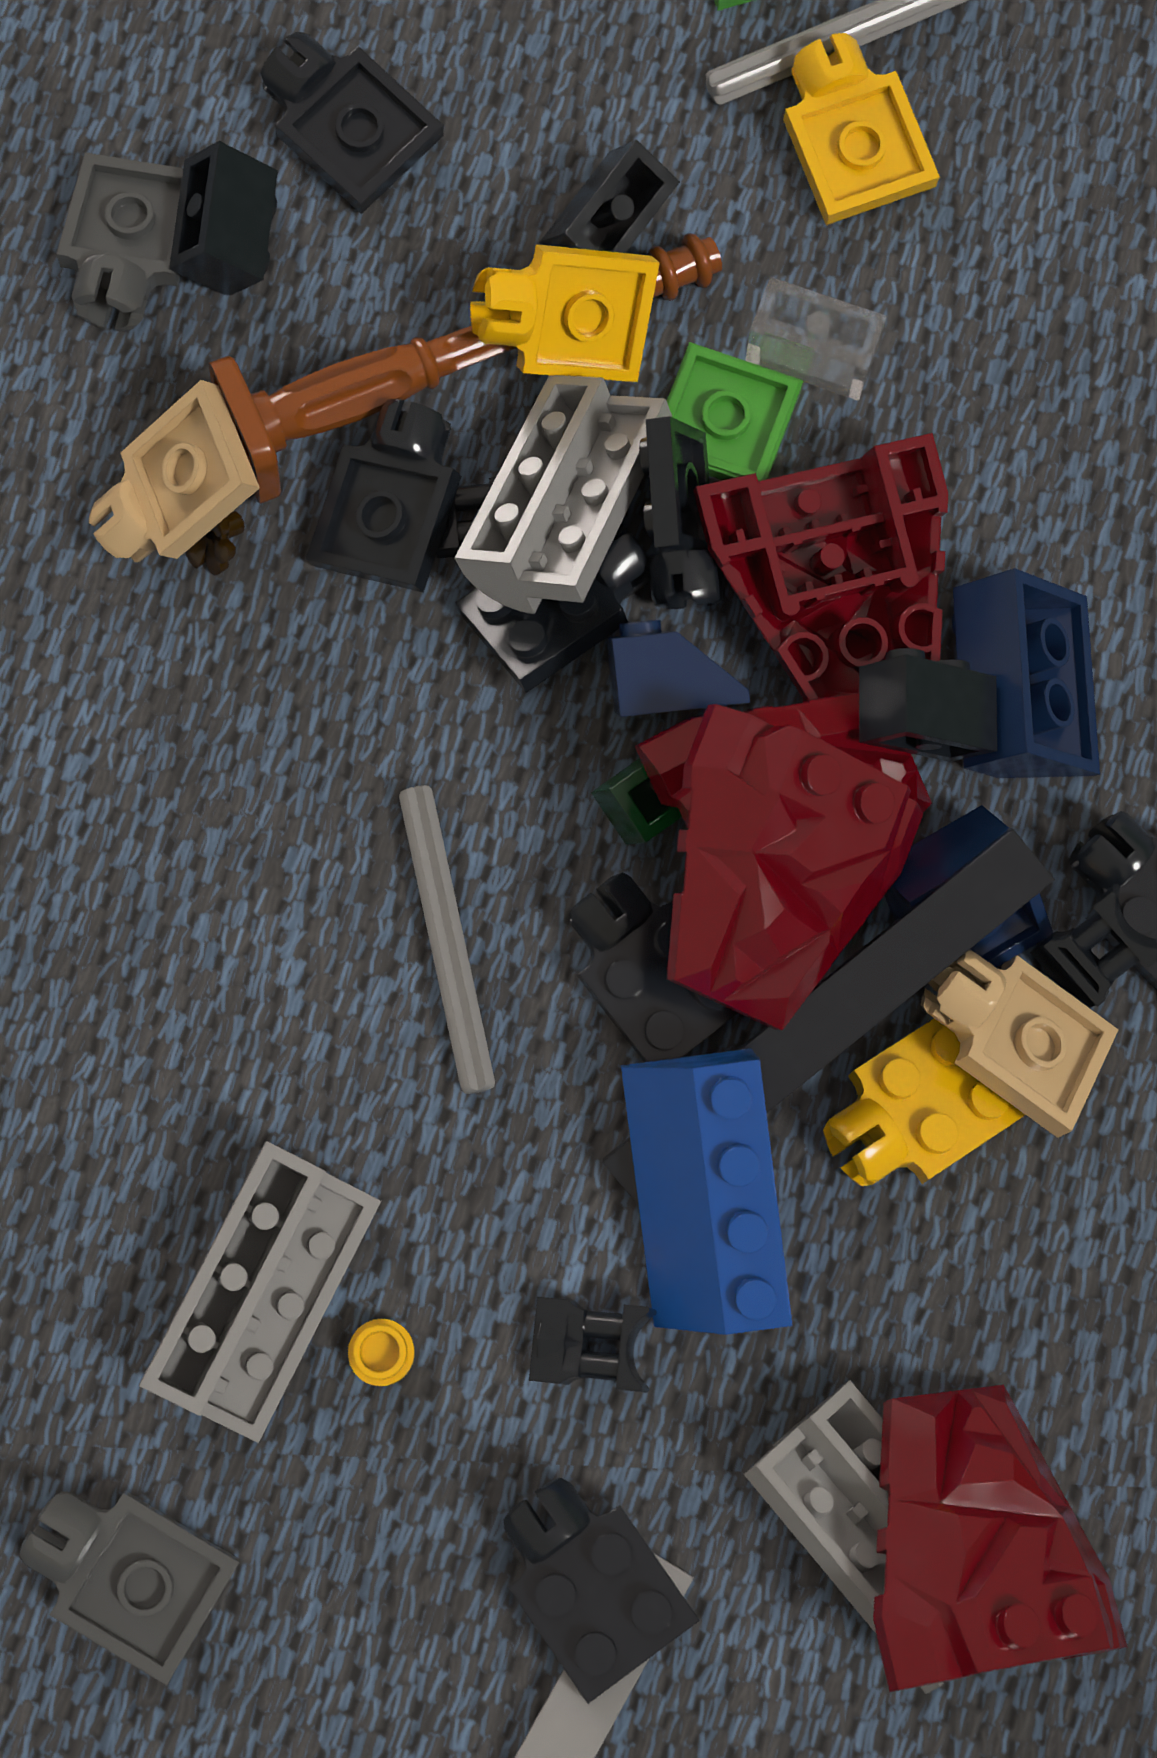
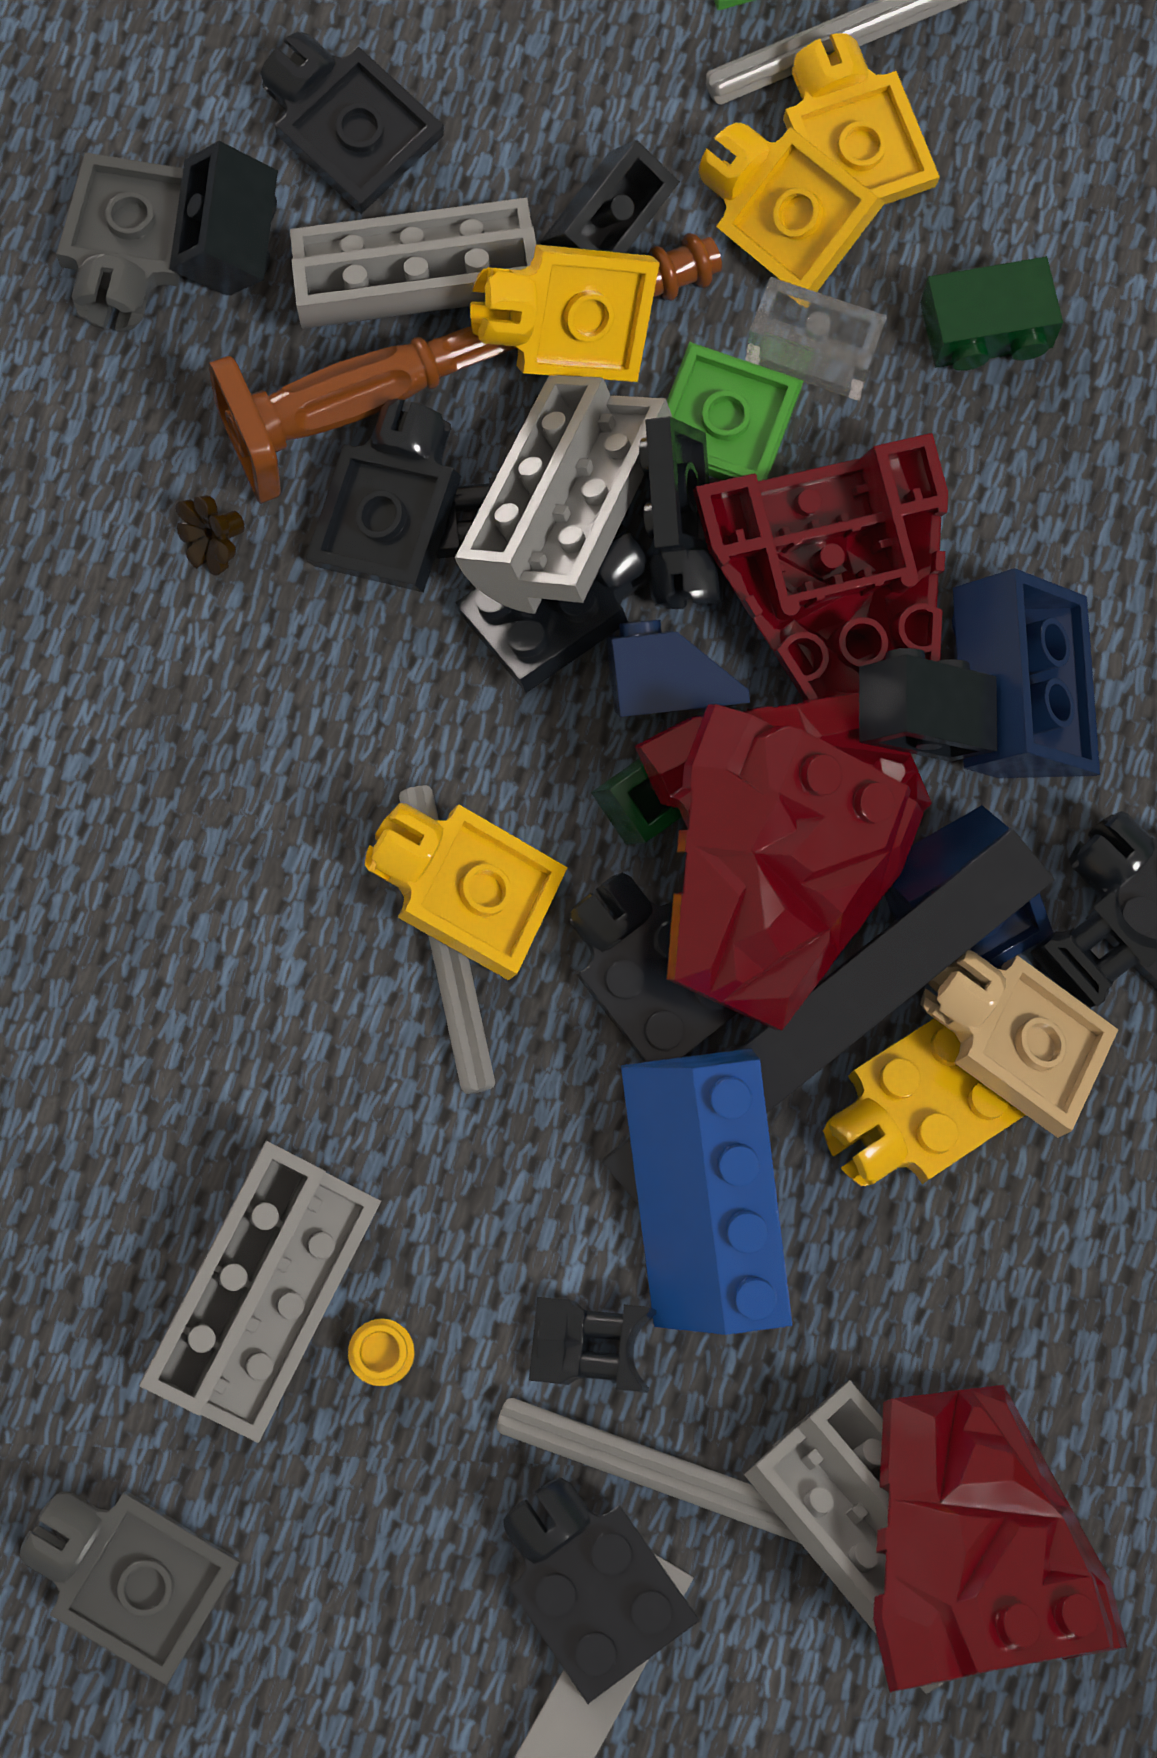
tan plate [89,380,260,562] -> none
none -> light grey brick [290,198,537,329]
none -> yellow plate [364,803,568,980]
none -> light grey axle [496,1398,800,1543]
none -> yellow plate [699,122,885,302]
none -> dark green brick [920,256,1063,371]

